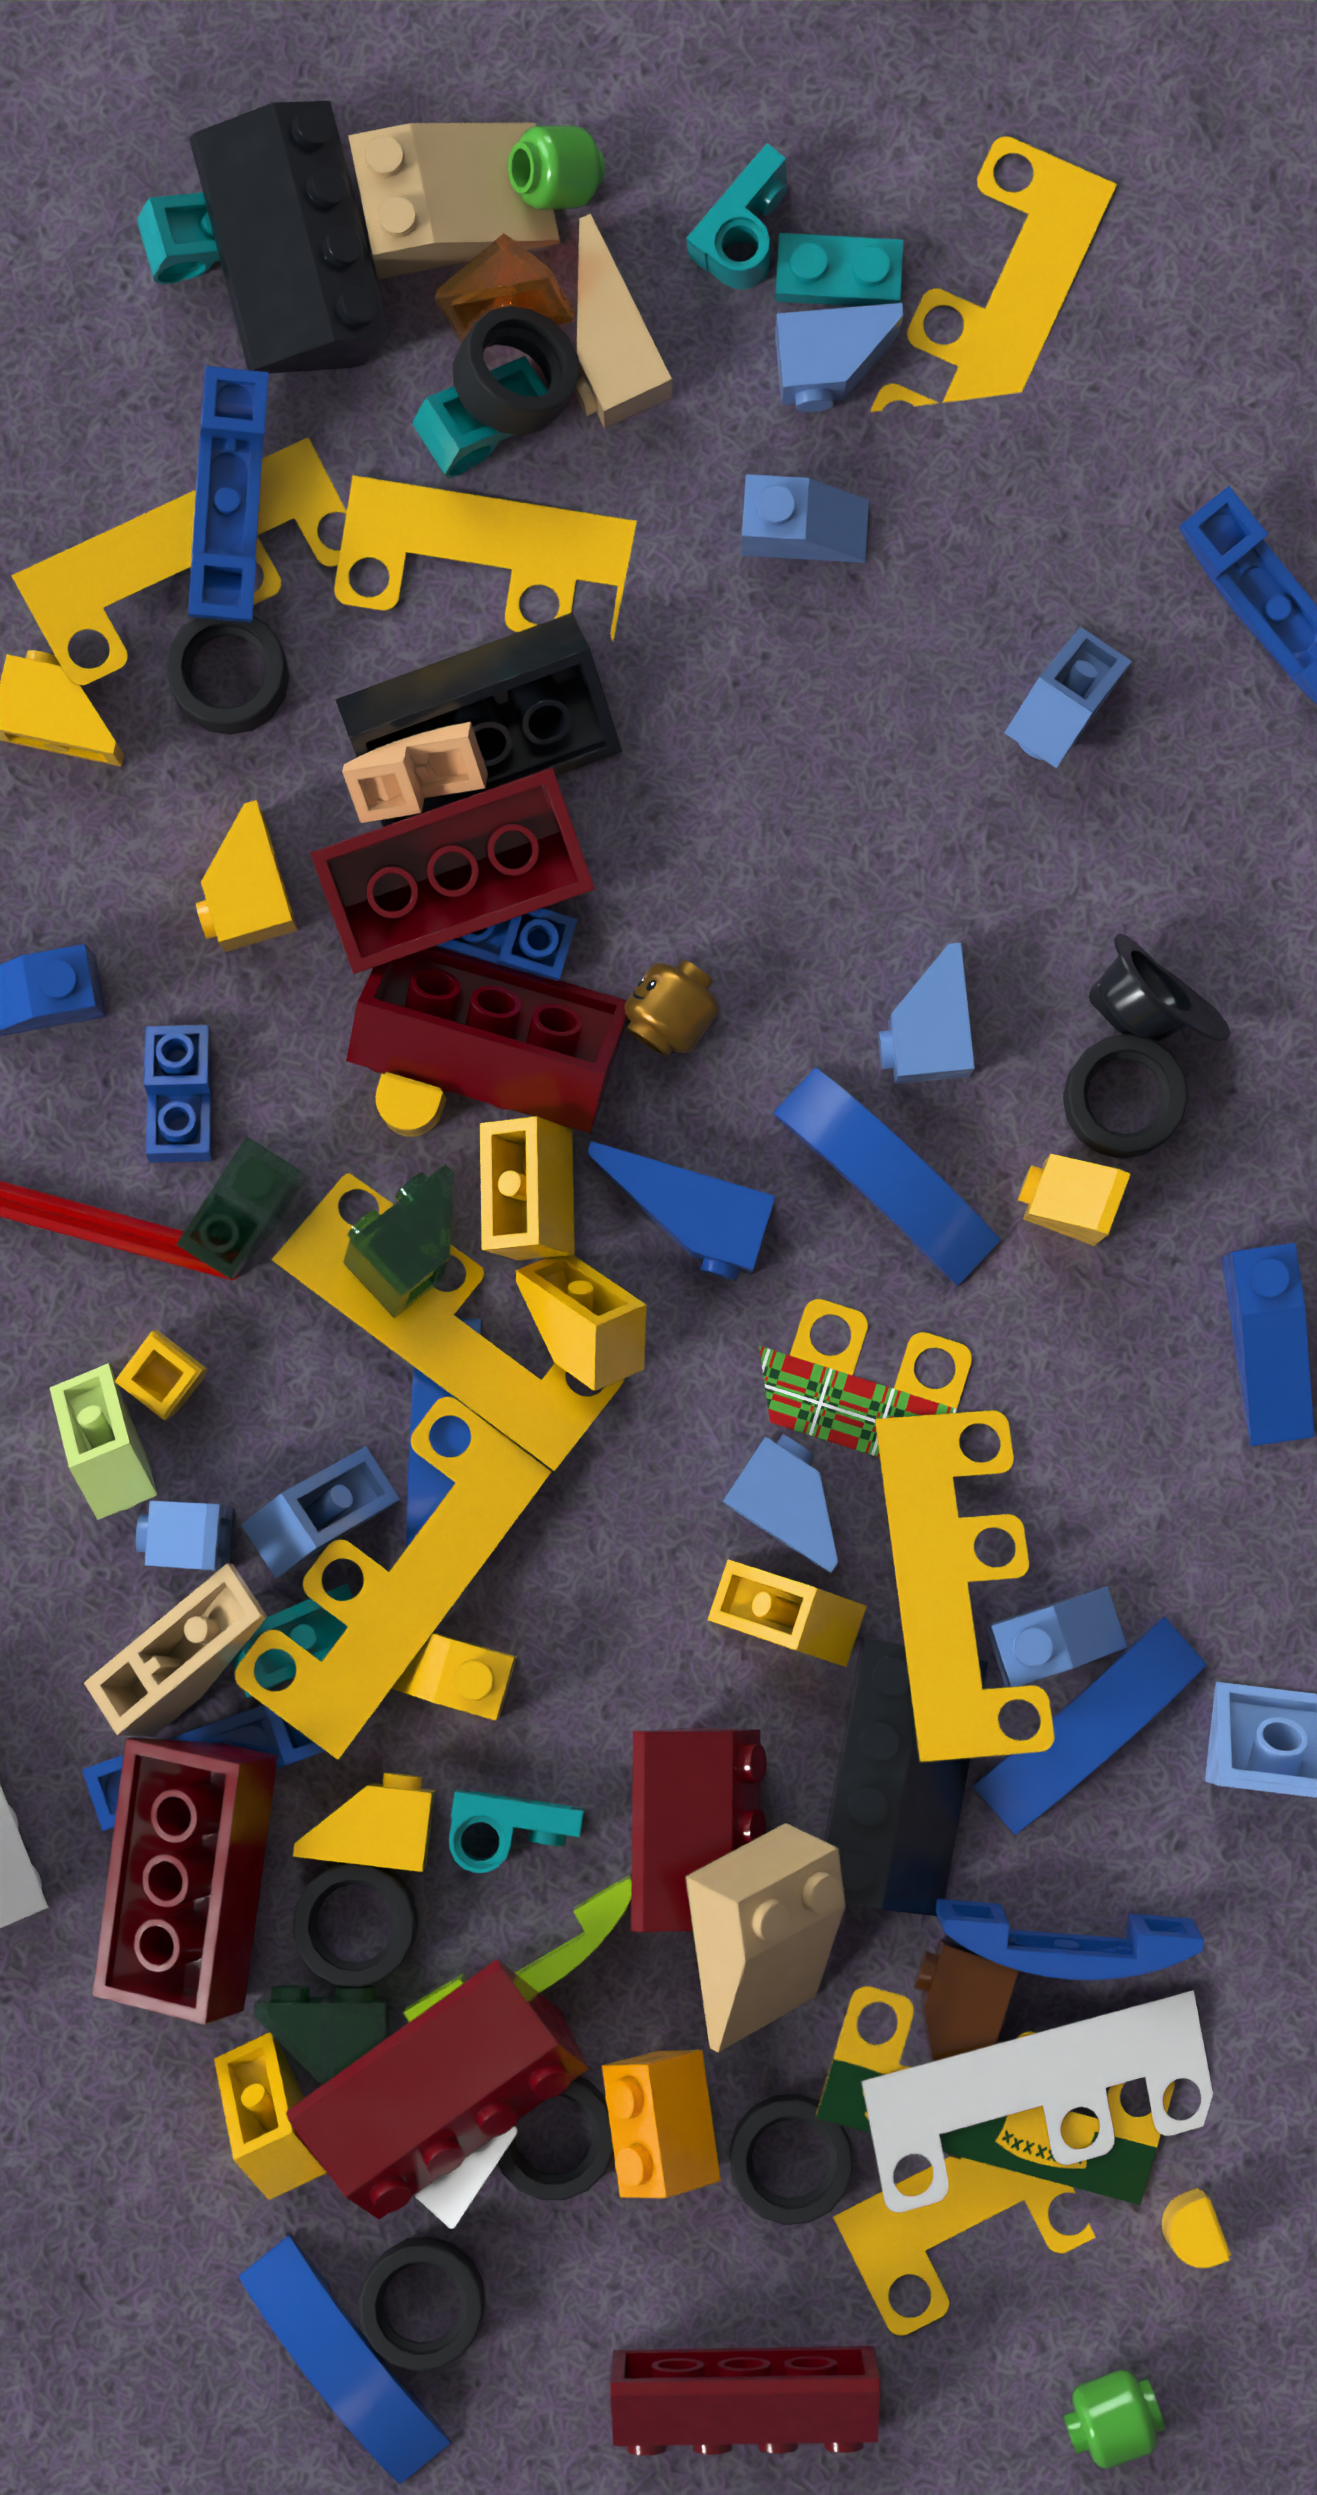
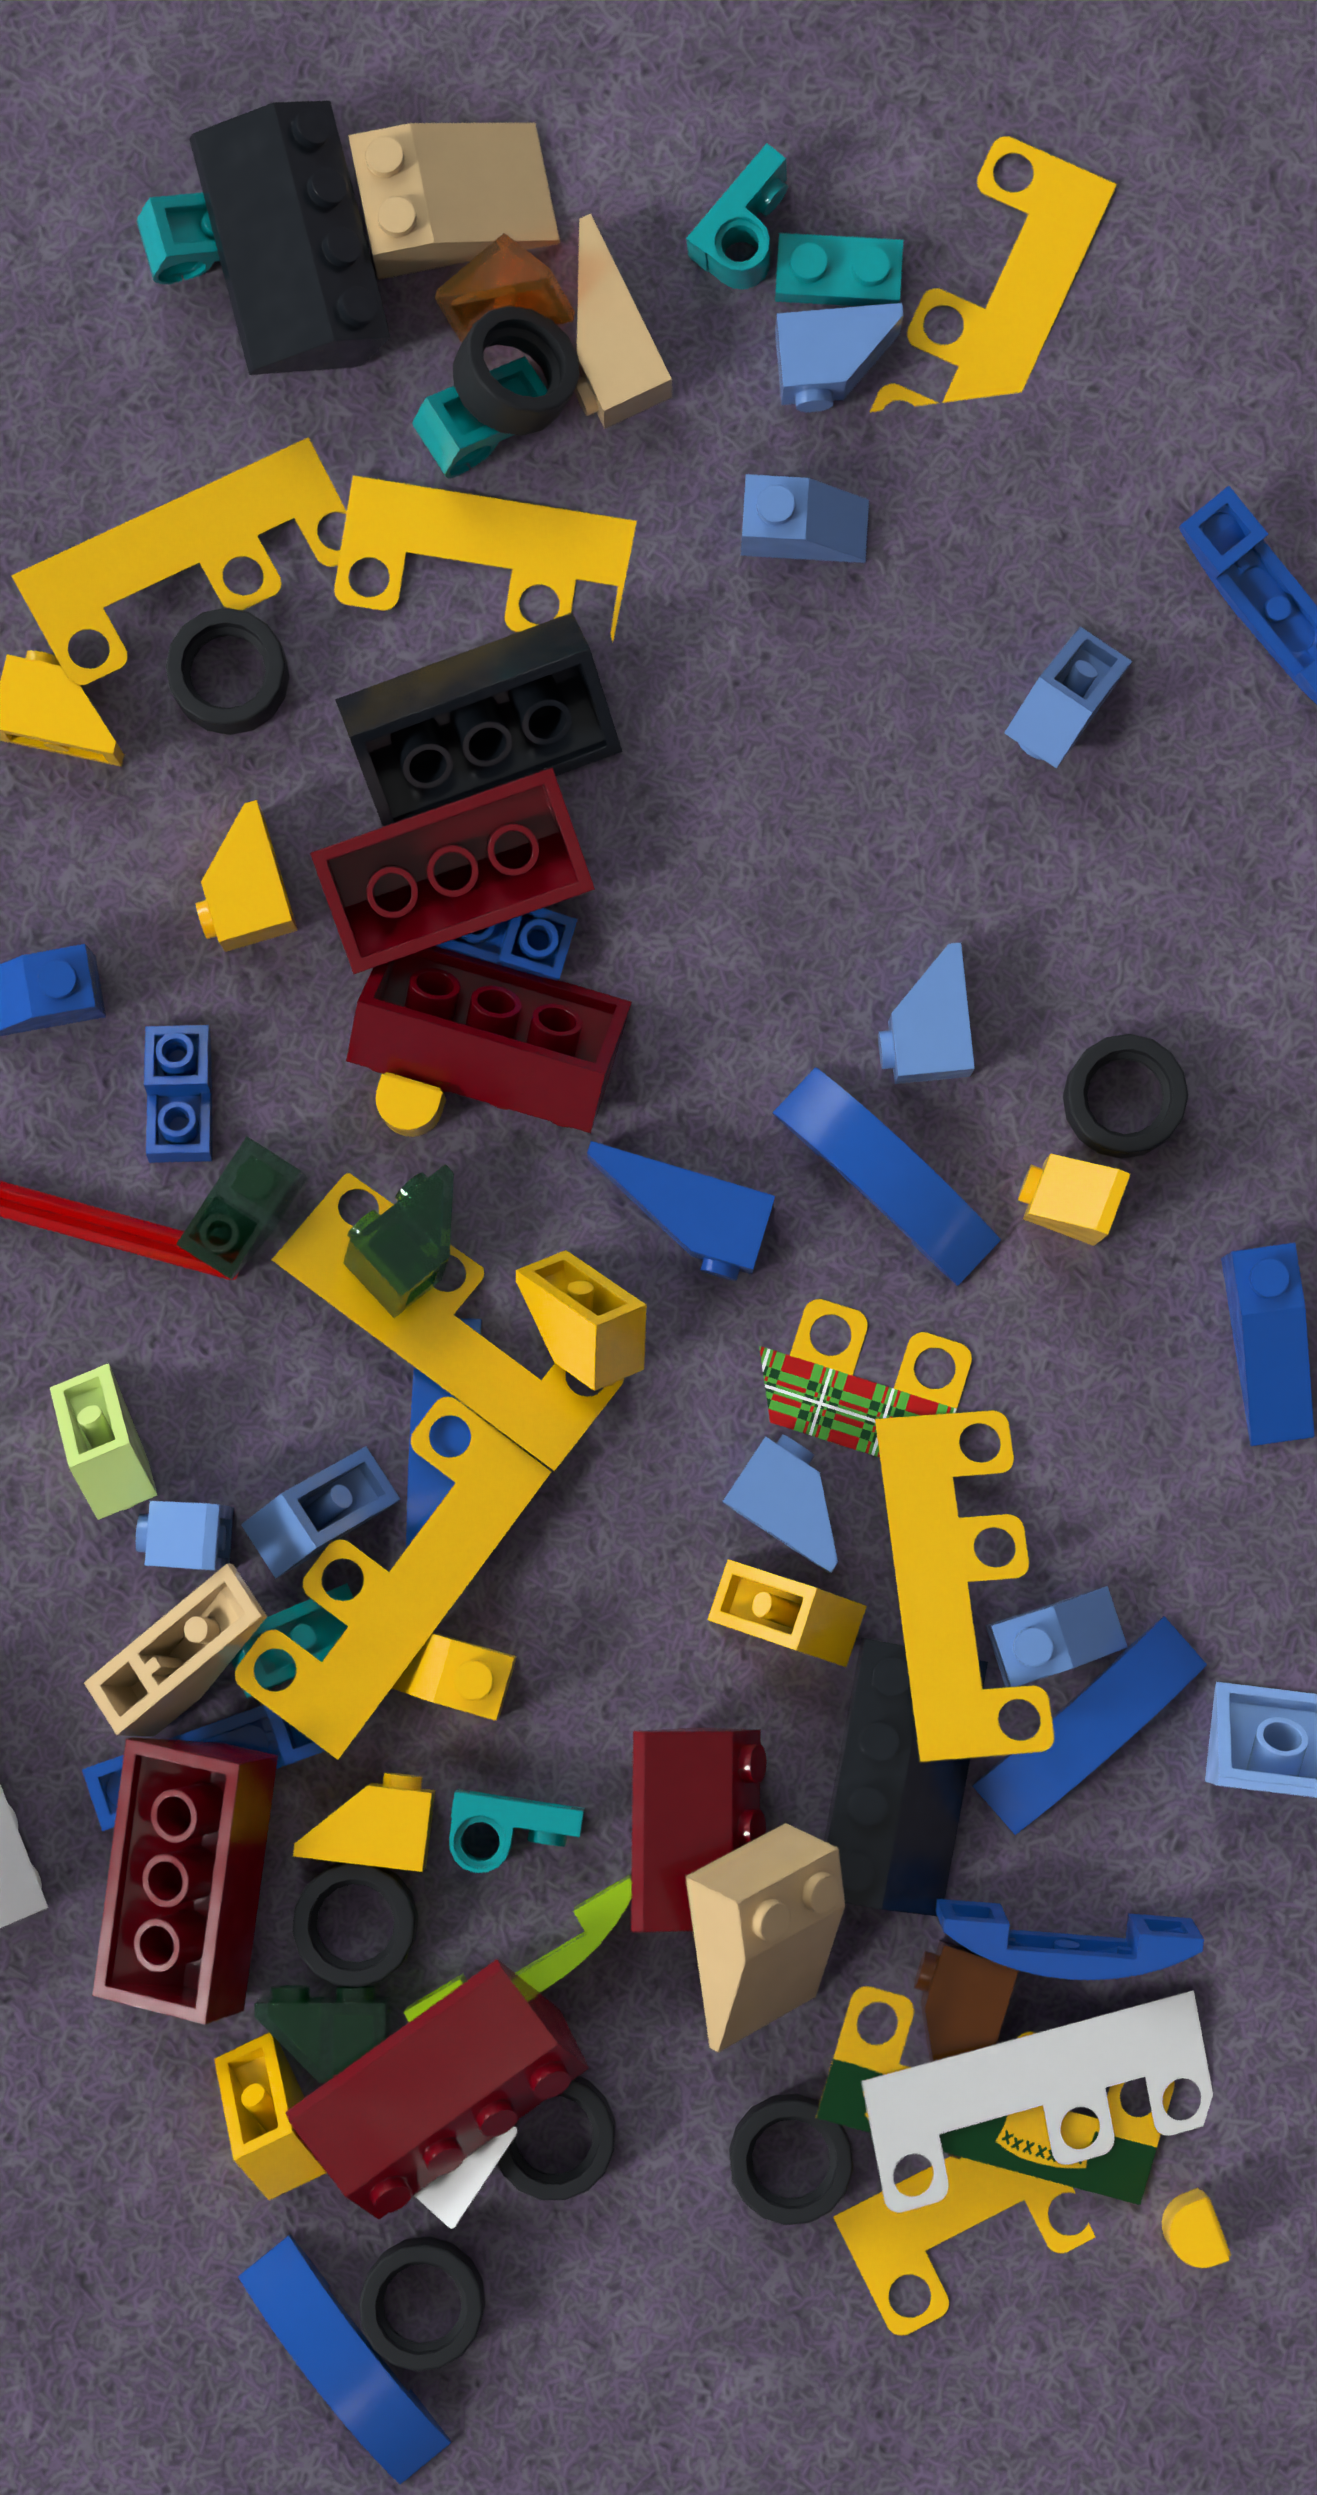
yellow brick [115,1329,208,1421] -> none
blue slope [188,366,269,623] -> none
light nougat slope [342,722,488,823] -> none
yellow brick [480,1116,575,1261] -> none
bright green head [508,125,605,210] -> none
light orange brick [602,2050,721,2198] -> none
dark red slope [610,2346,880,2456] -> none
pearl gold head [625,959,719,1058] -> none
bright green head [1063,2369,1166,2469] -> none
black piece [1089,933,1231,1041] -> none

